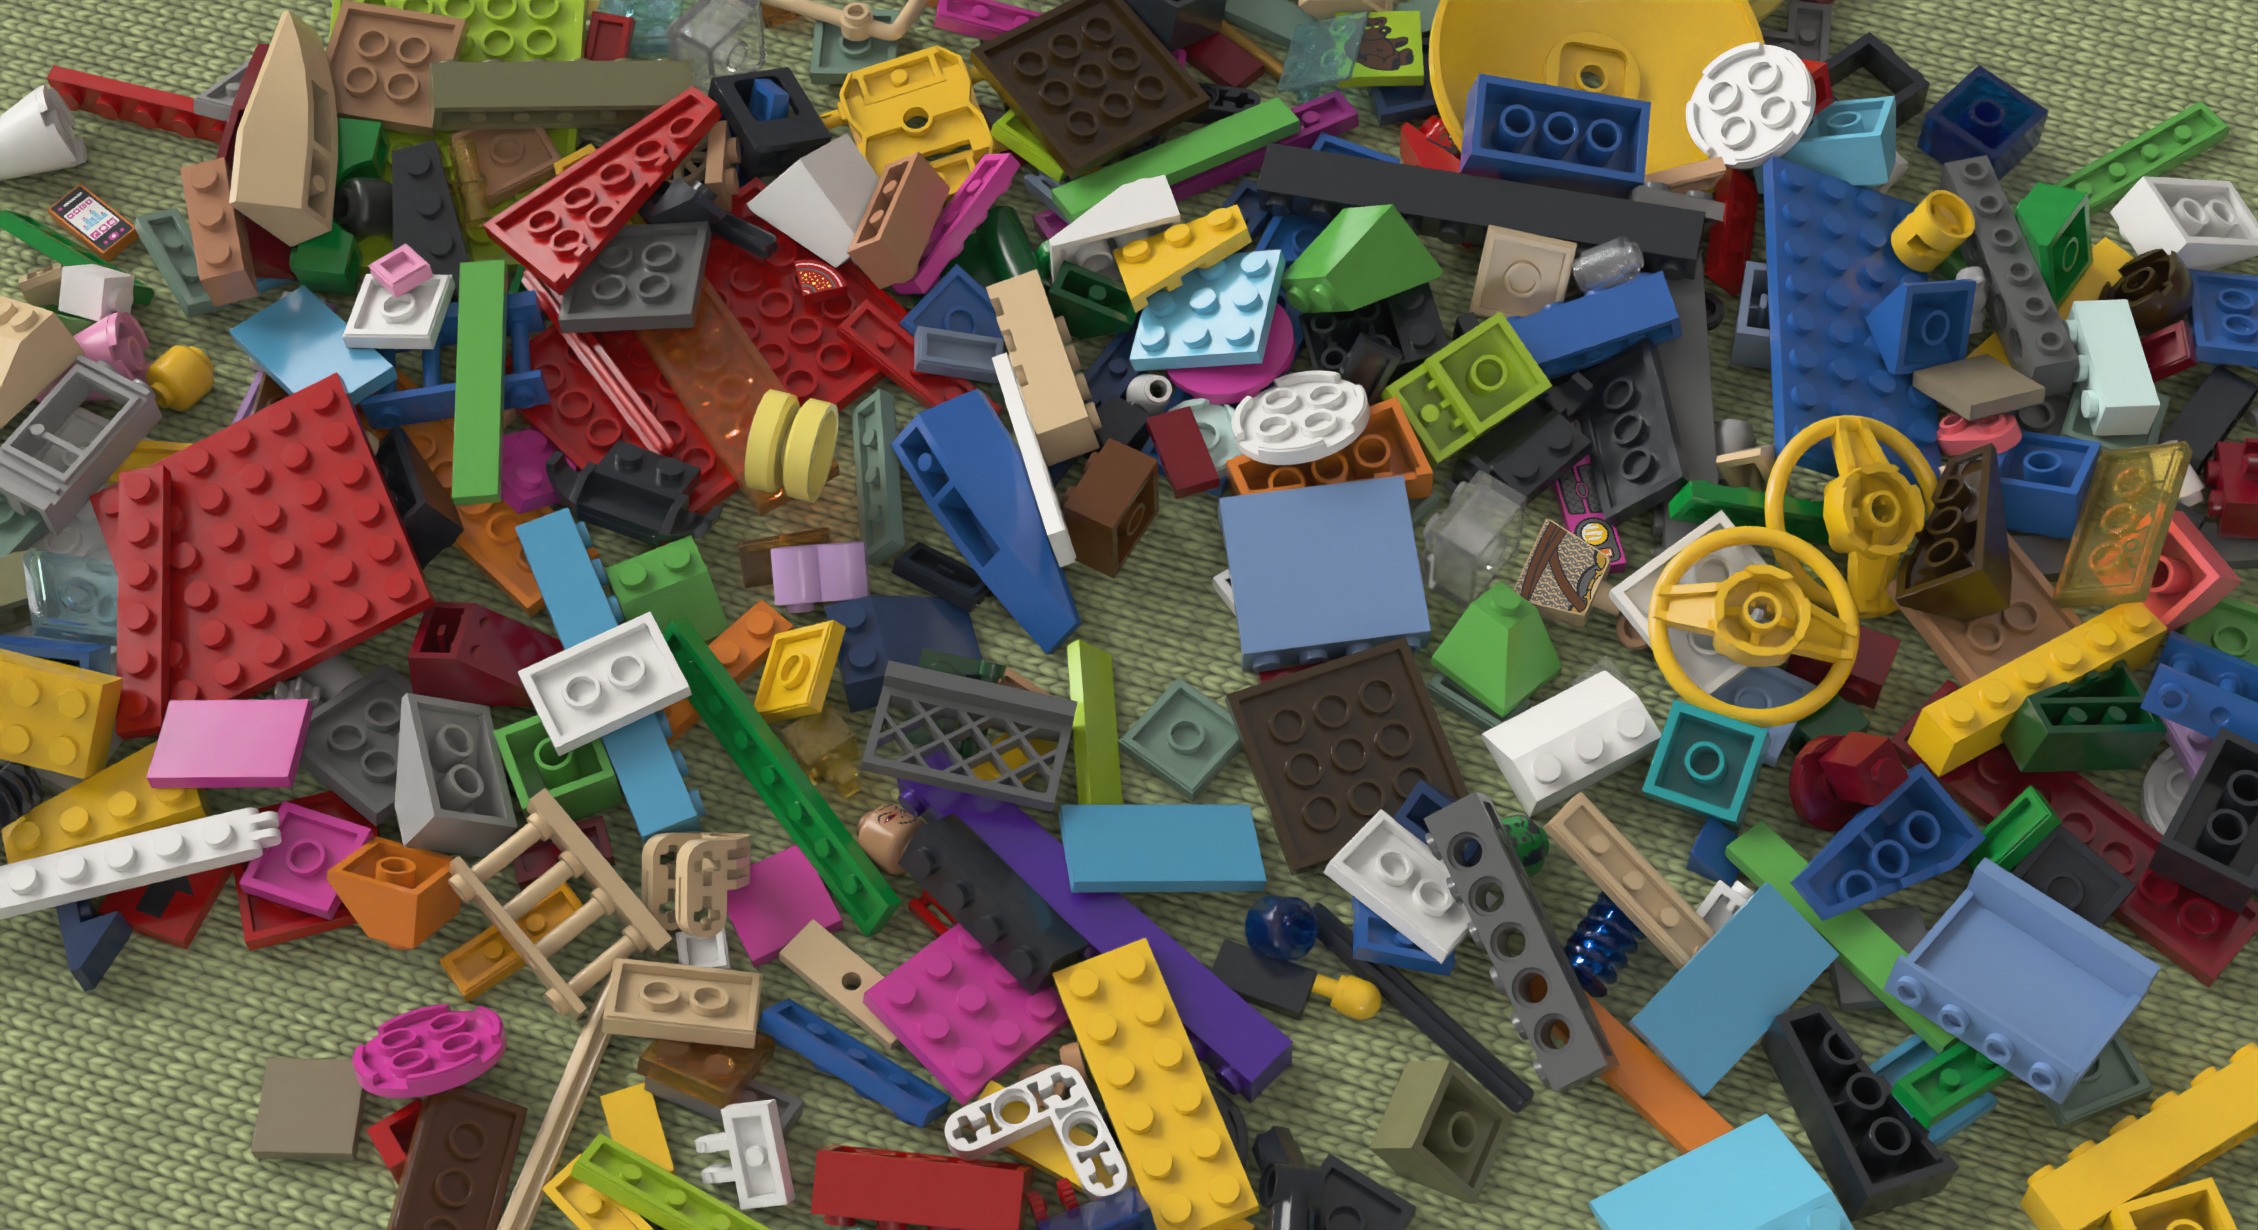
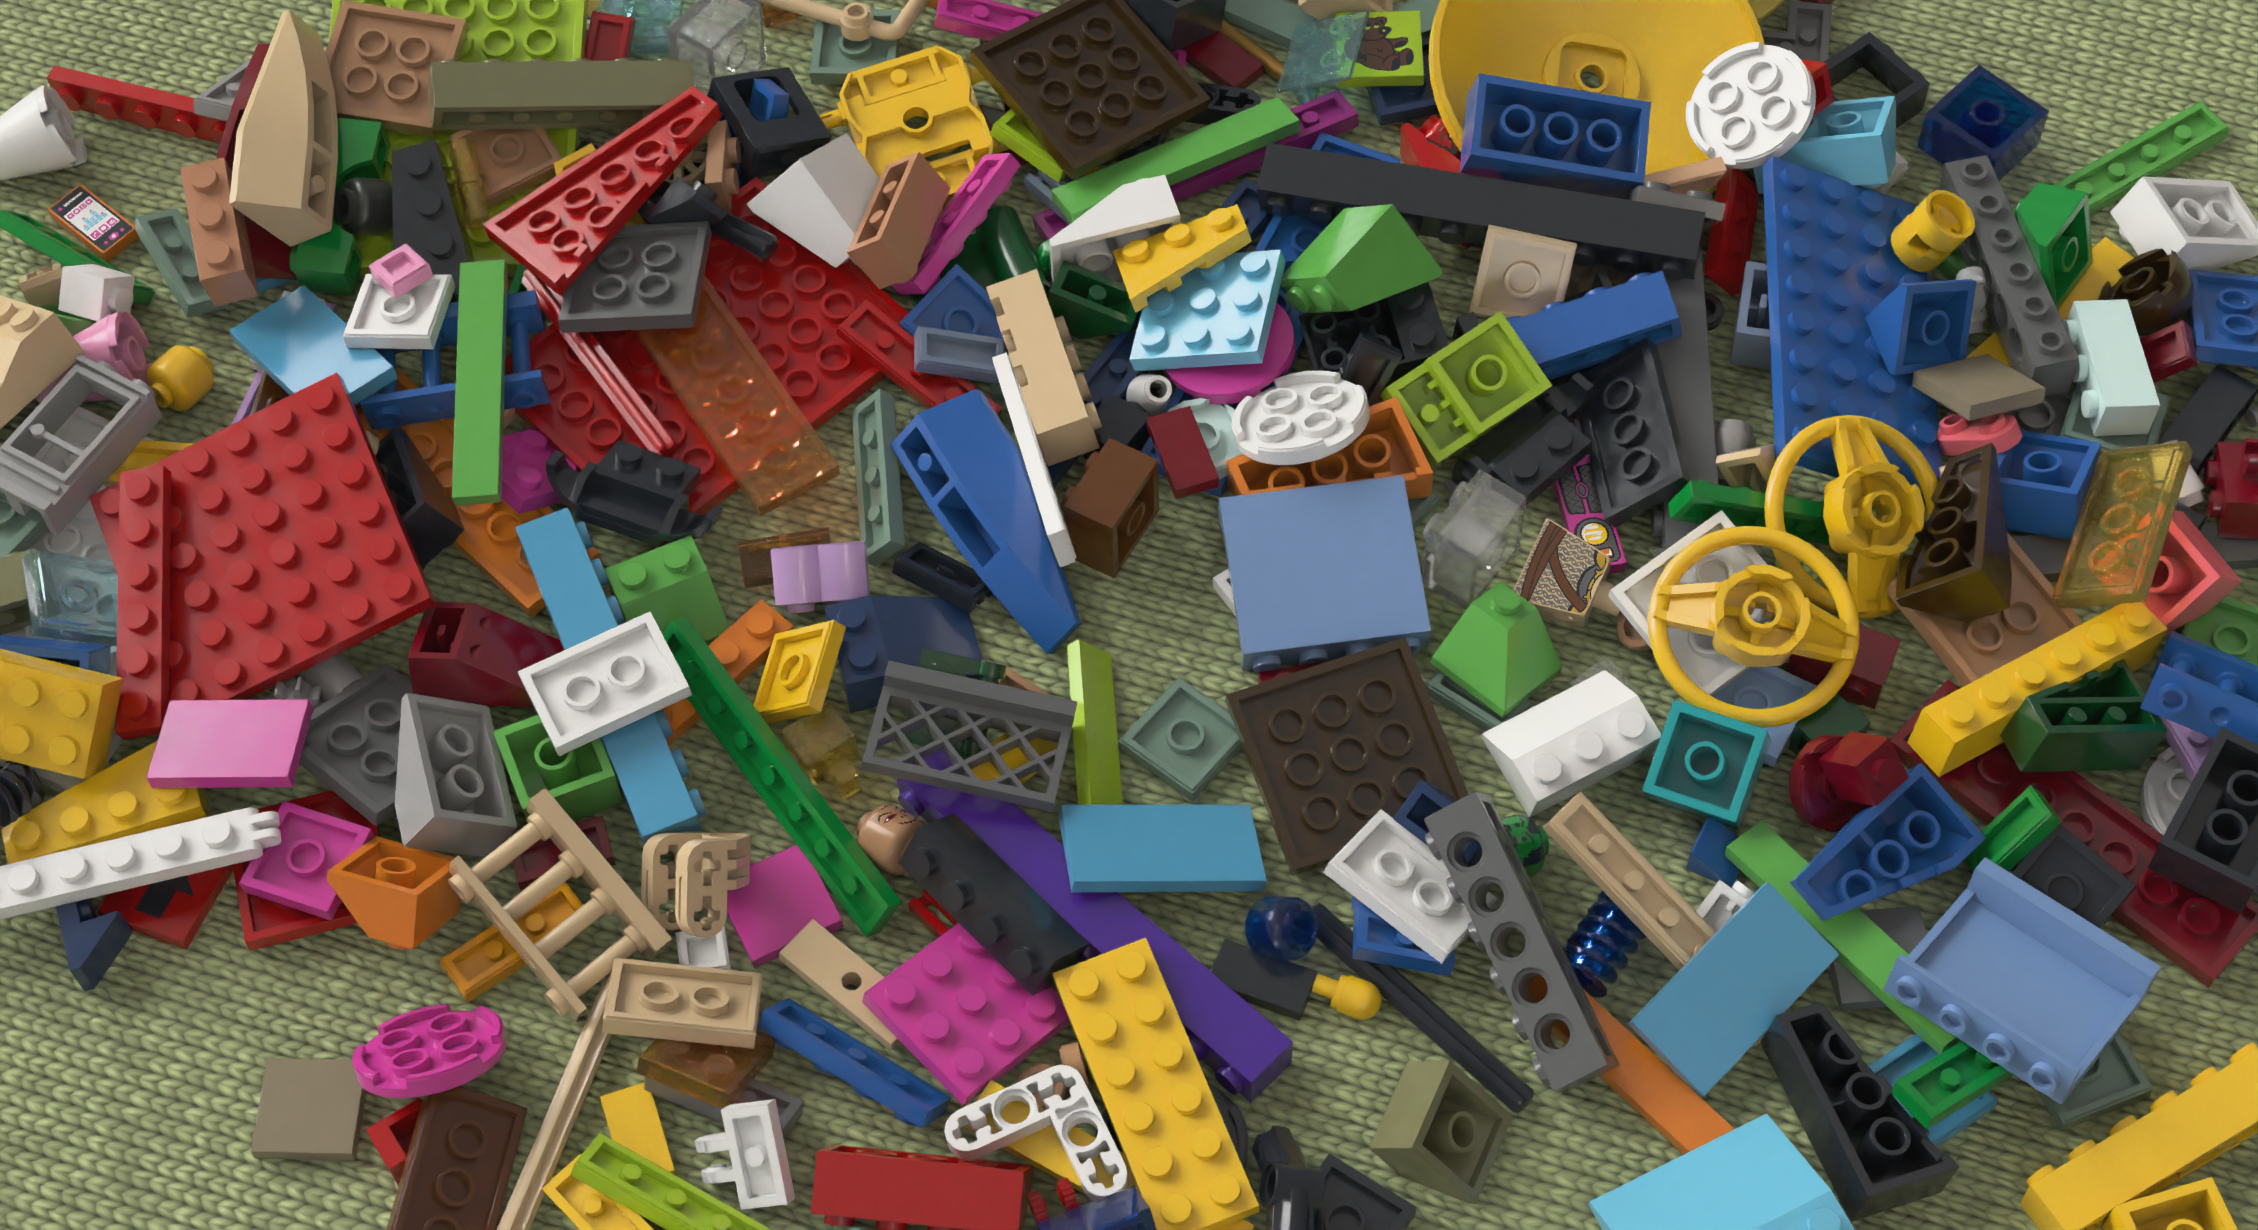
light yellow wheel [745,389,839,503] -> none
red tile [794,260,848,305] -> none
clear brick [1573,236,1644,293] -> none

